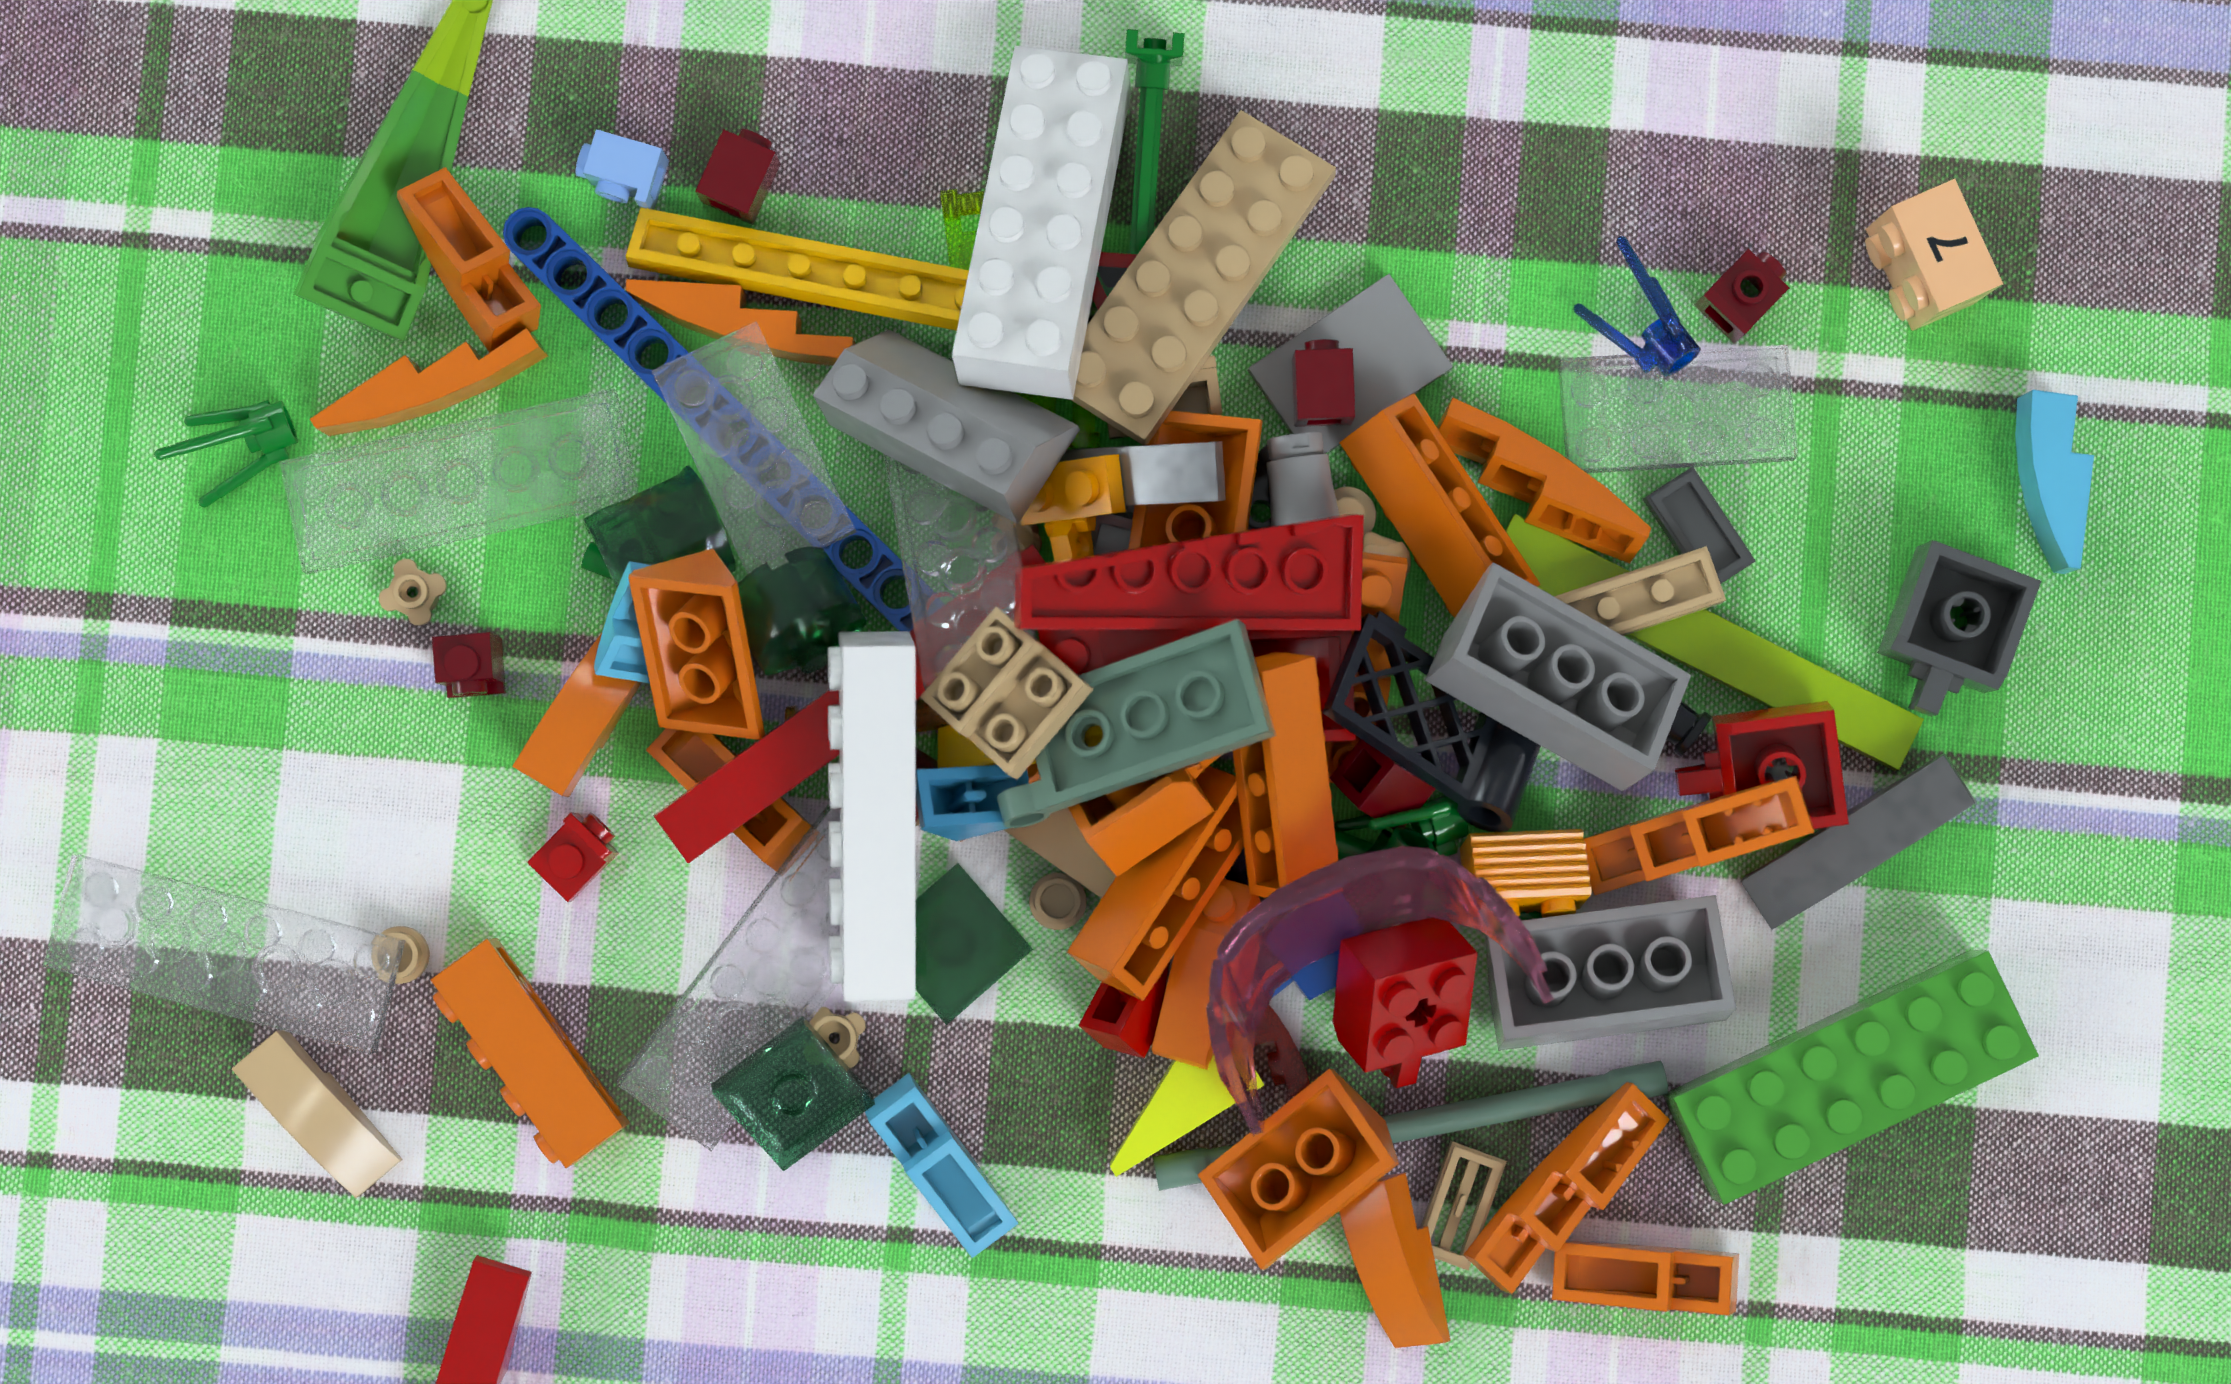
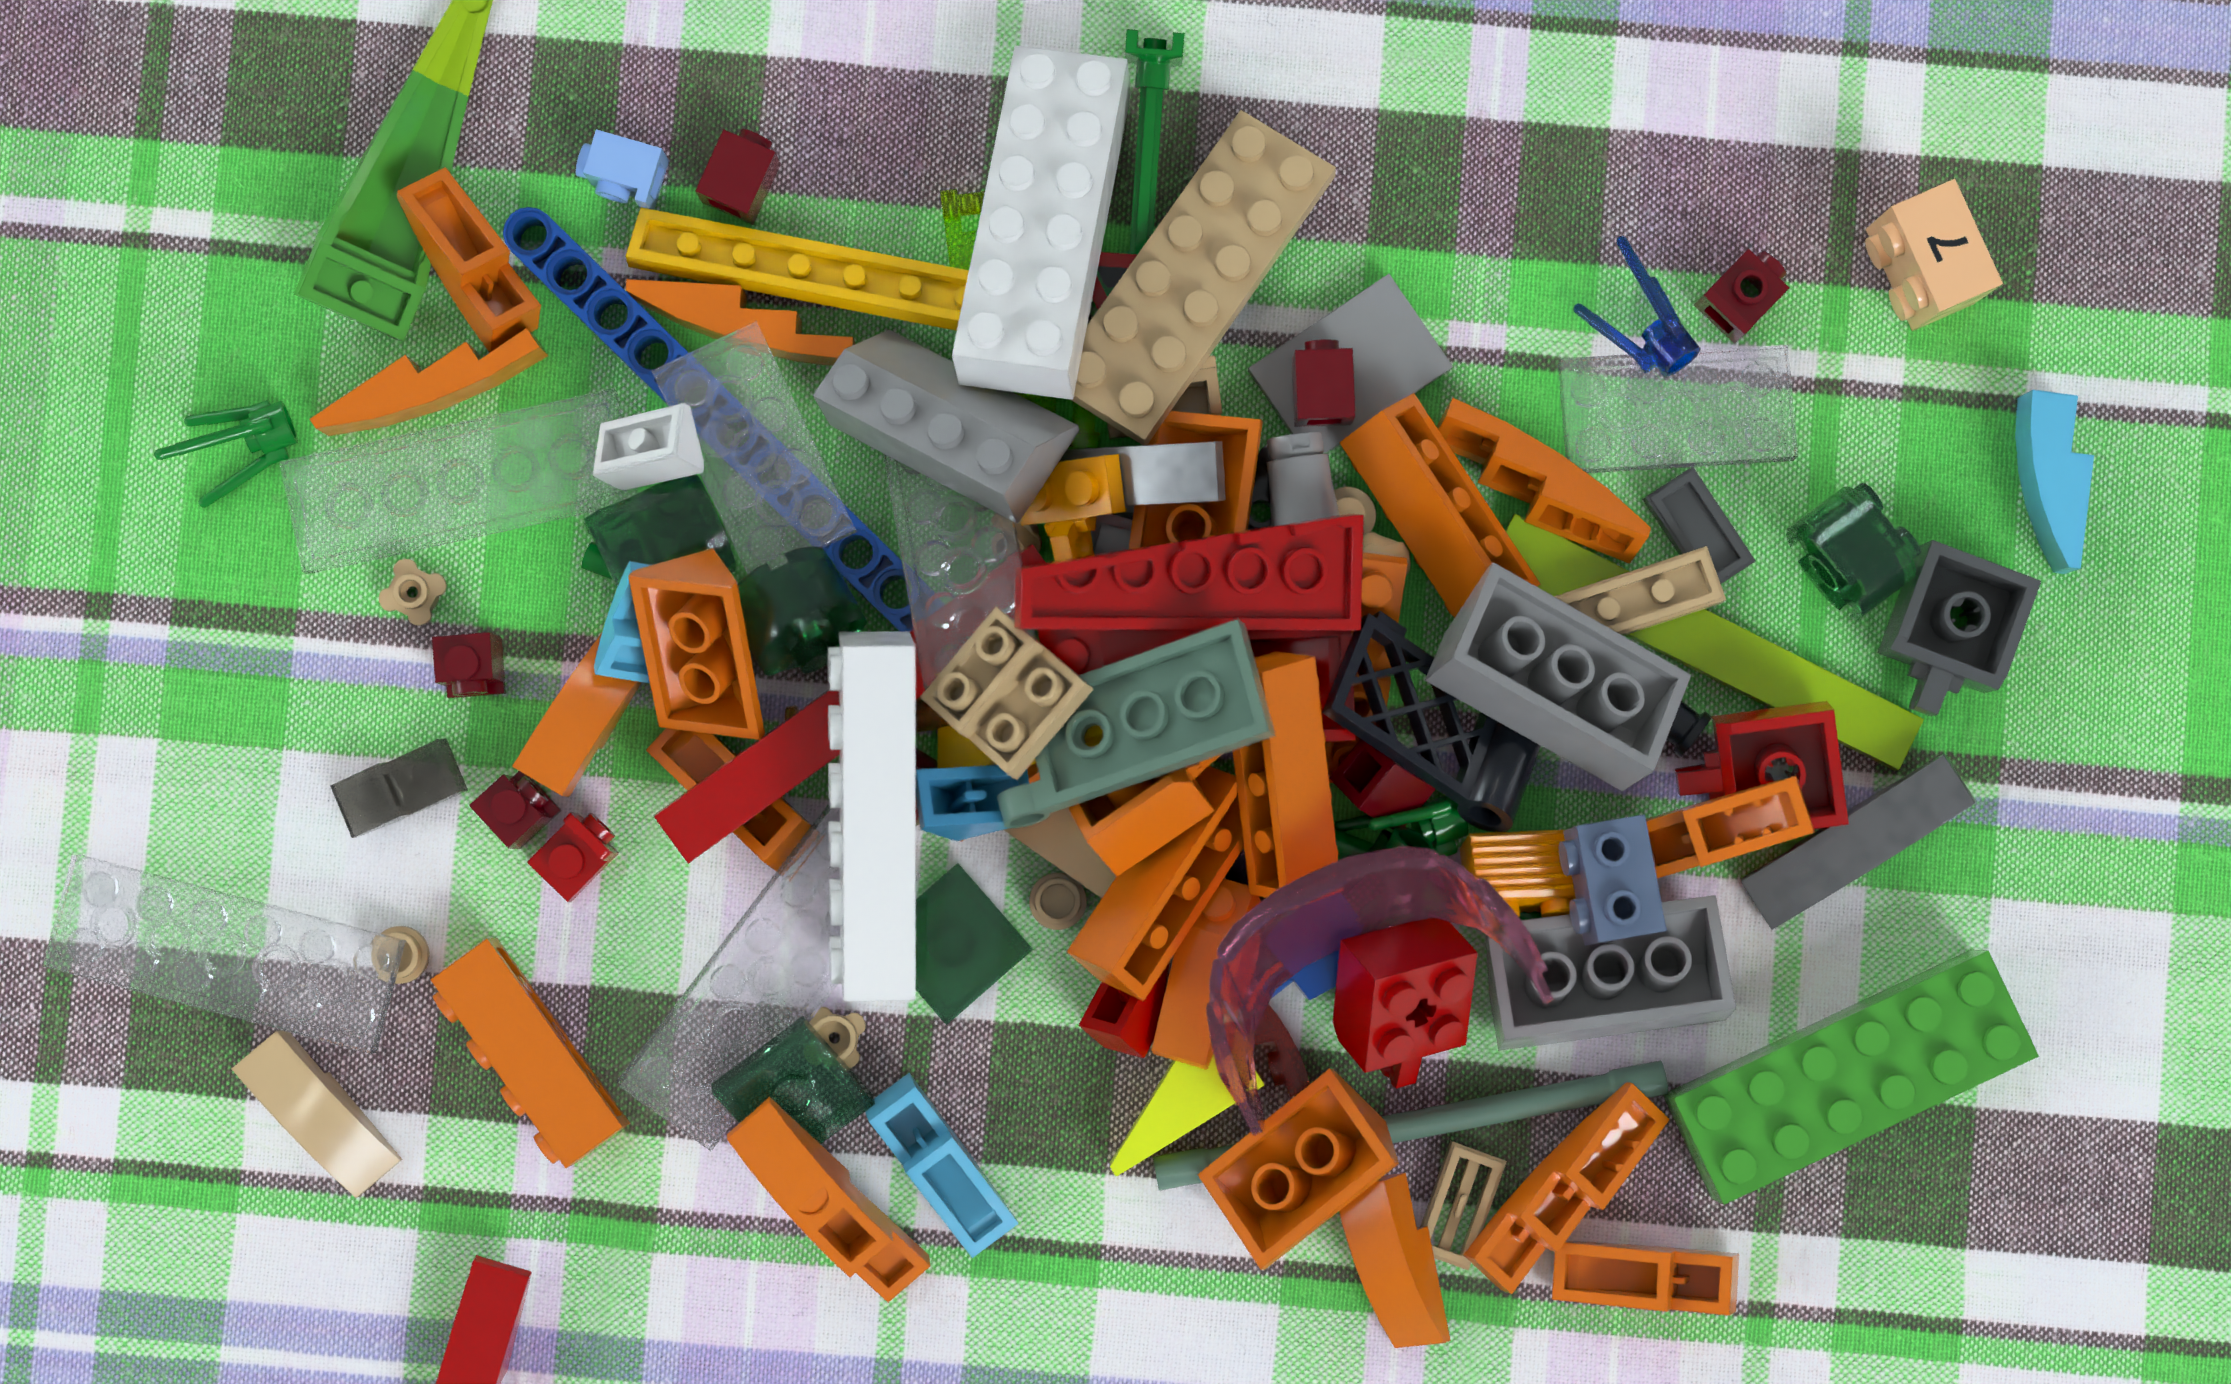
none -> clear smoke slope [330,738,468,838]
none -> dark red brick [469,771,562,849]
none -> white slope [593,403,704,490]
none -> orange slope [727,1097,931,1302]
none -> sand blue brick [1559,814,1667,945]
none -> clear green brick [1786,482,1921,620]

